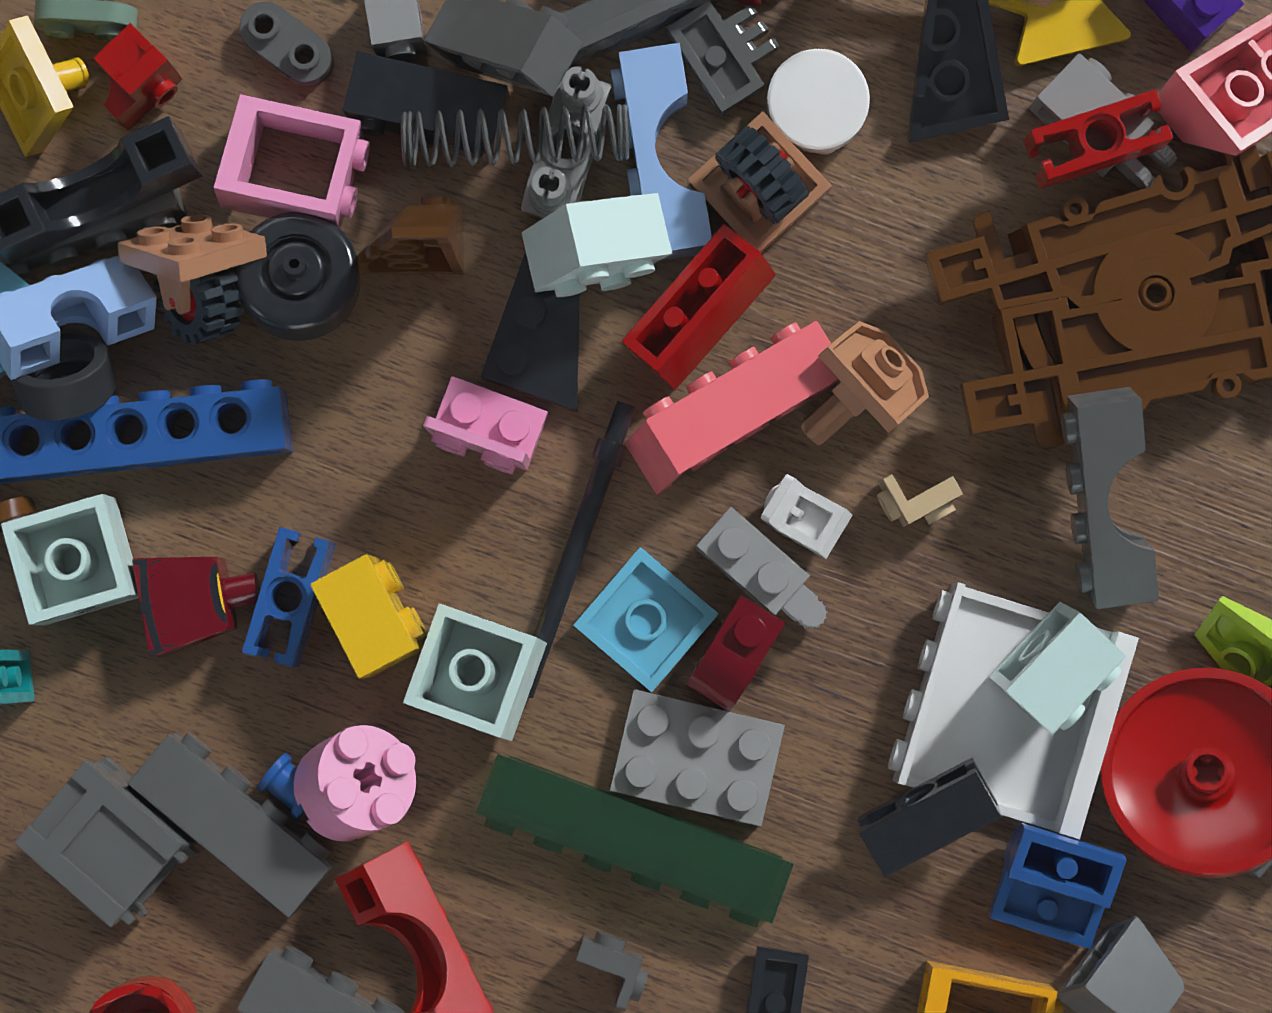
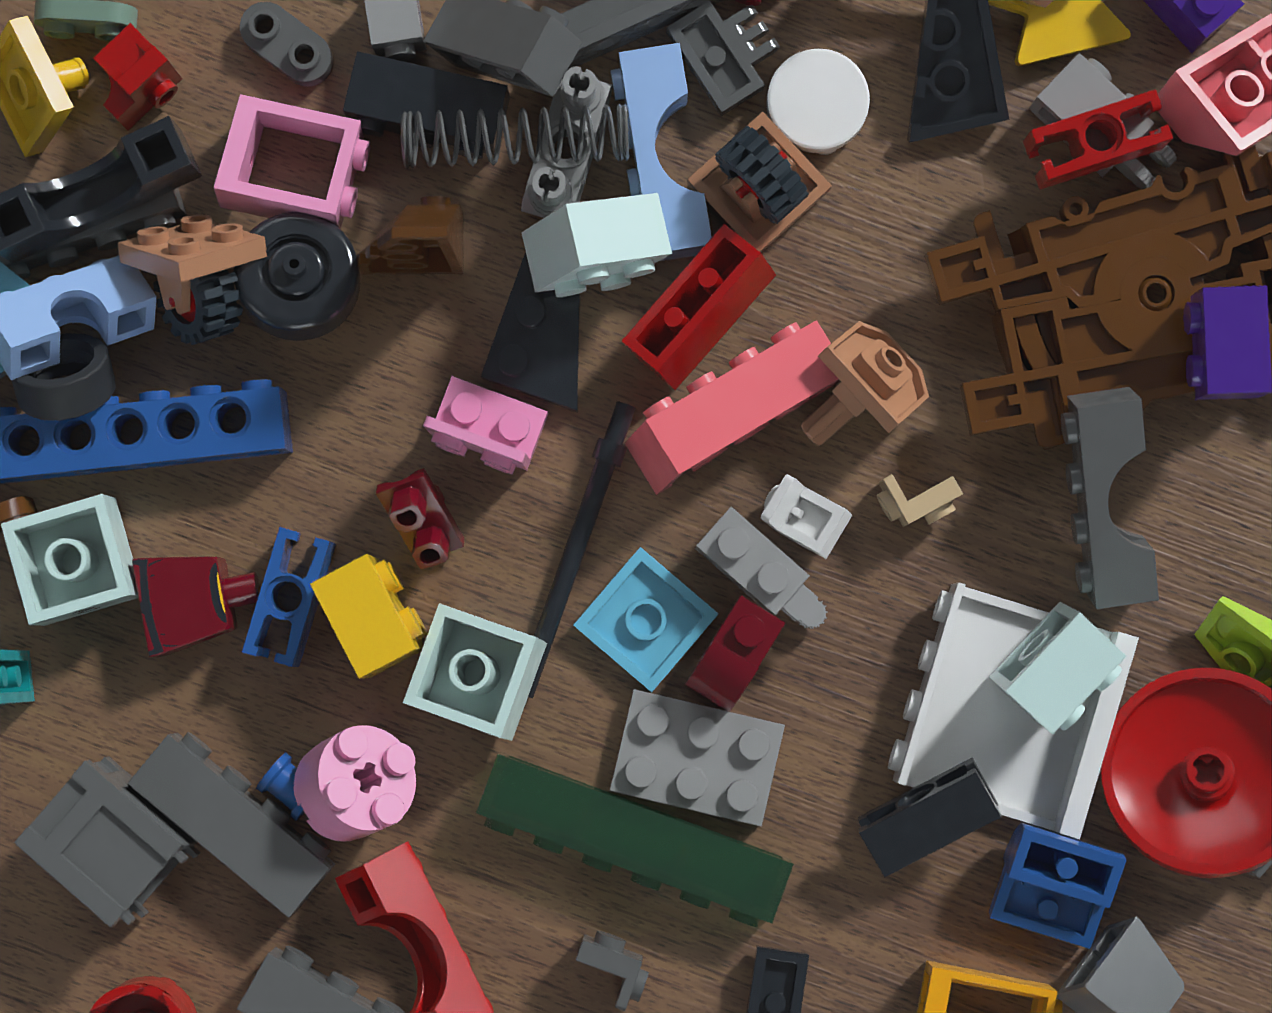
none -> dark red hips [376,468,465,569]
none -> dark purple brick [1183,286,1272,400]

